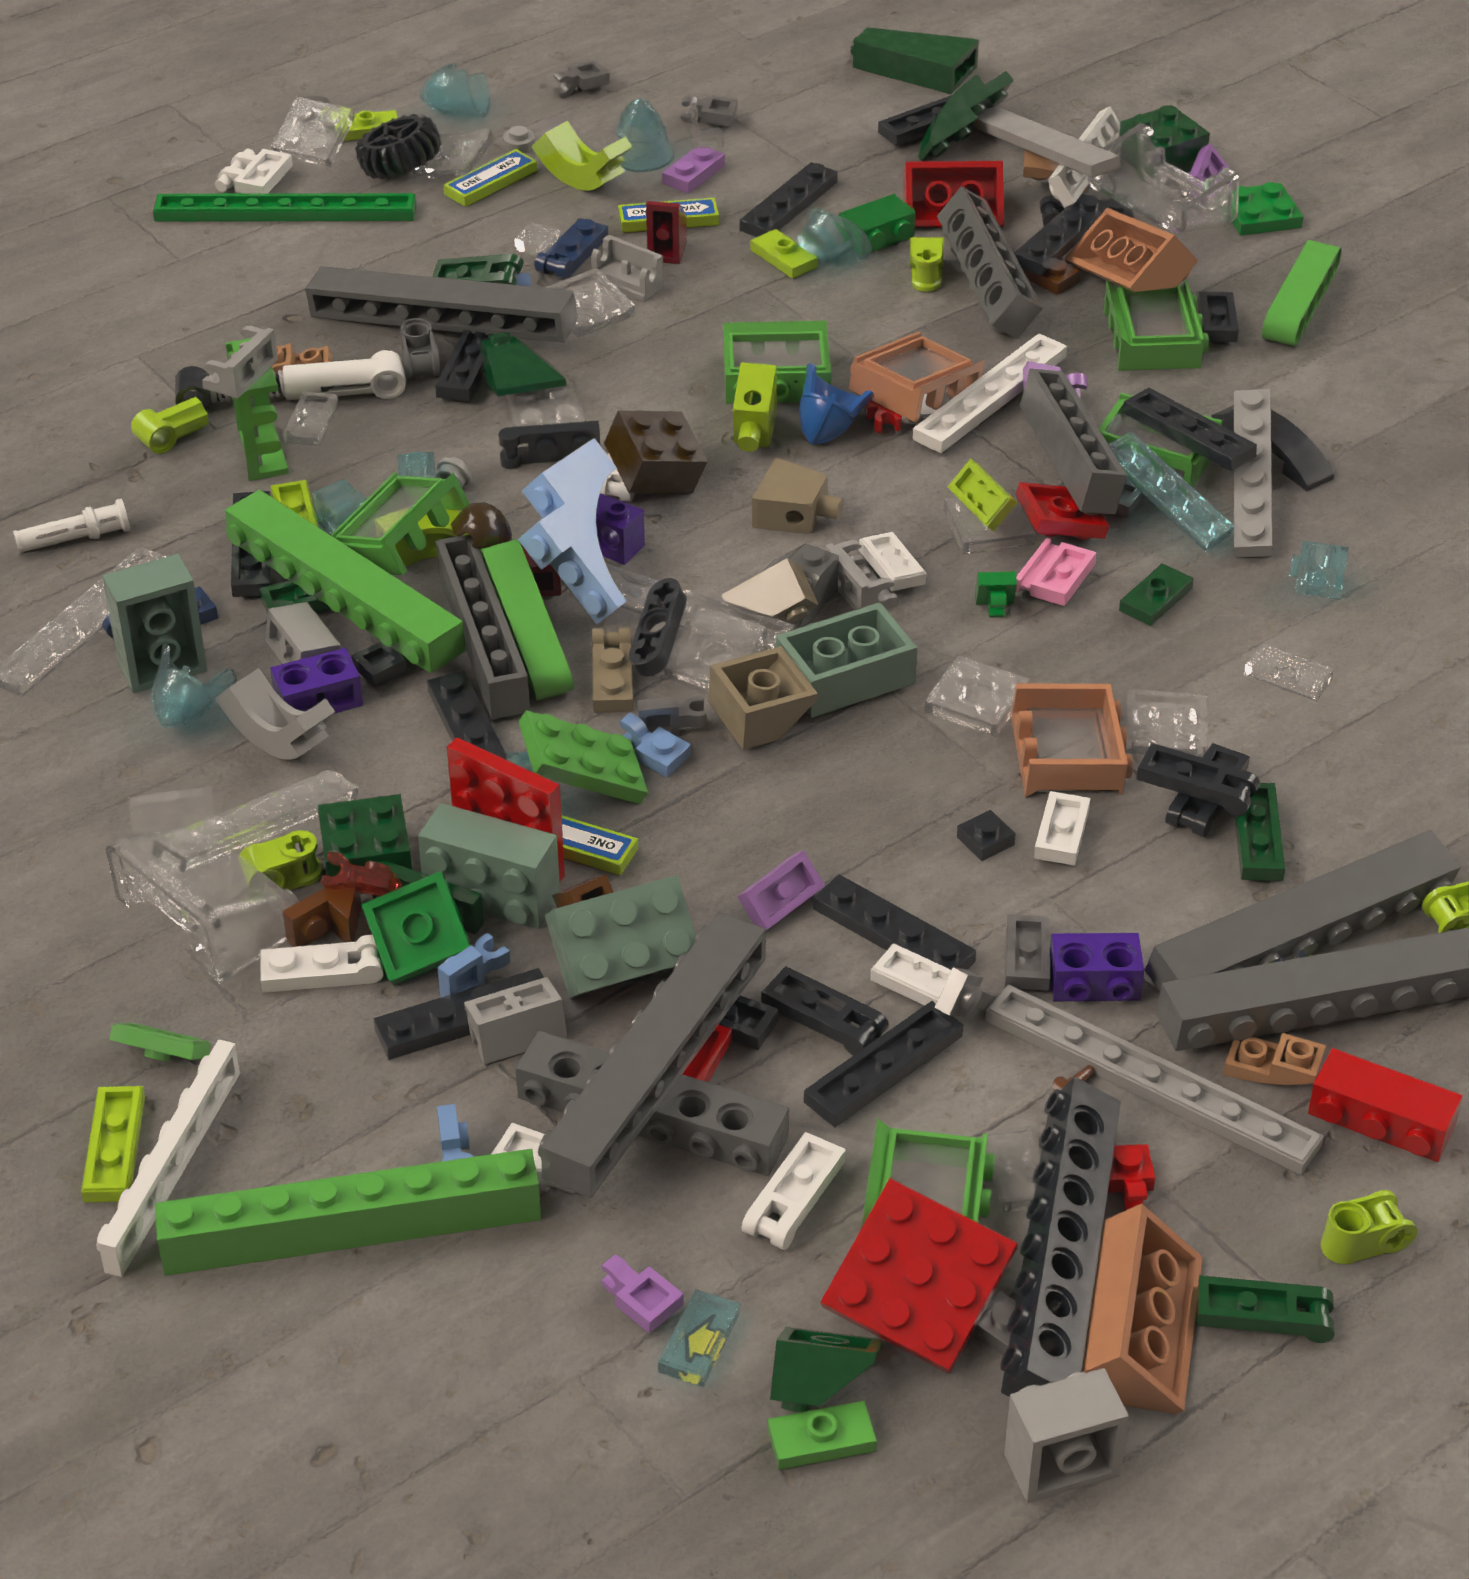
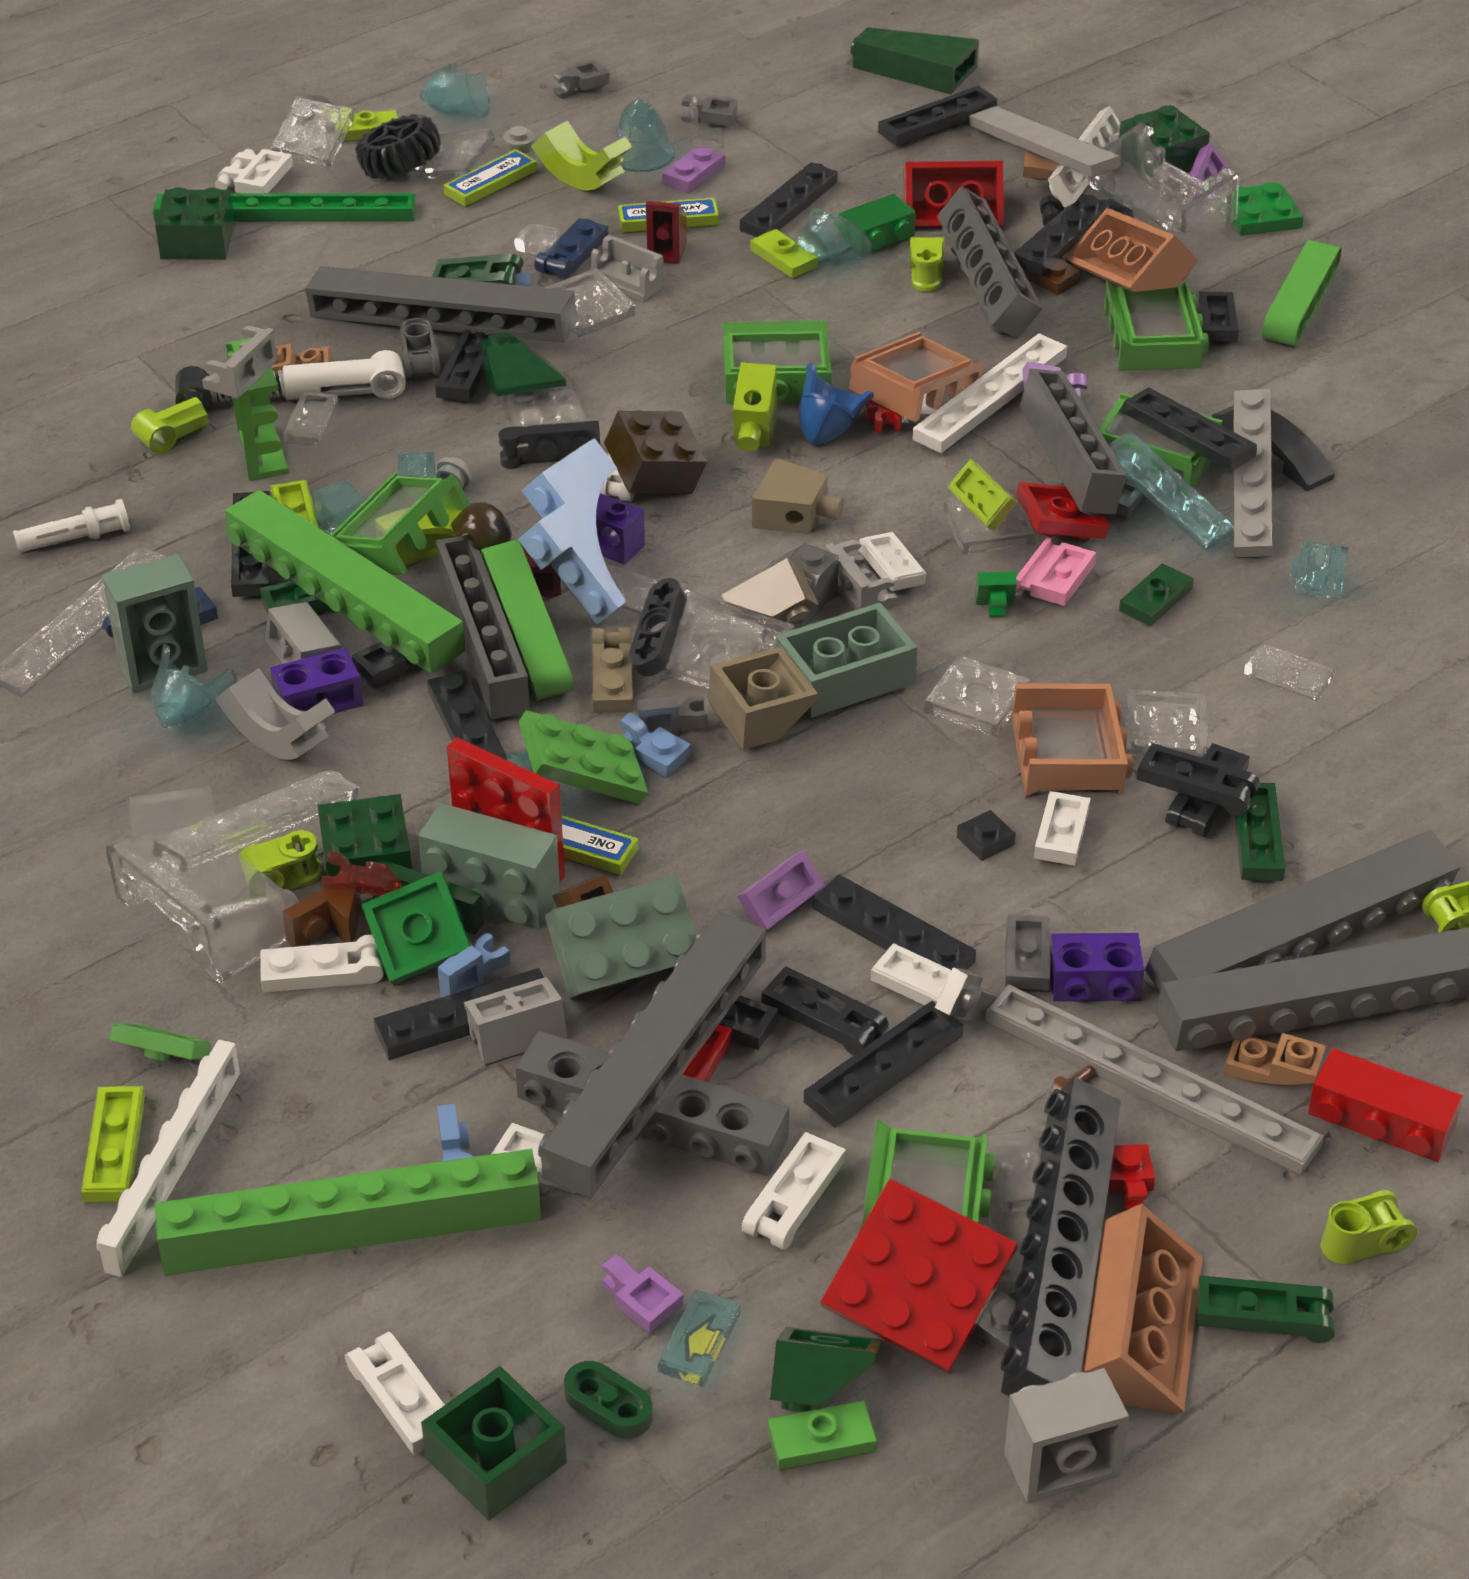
dark green slope [918,71,1014,161] -> none
none -> dark green brick [155,187,235,260]
none -> white plate [345,1332,444,1455]
none -> dark green brick [421,1366,567,1521]
none -> dark green plate [564,1361,653,1438]

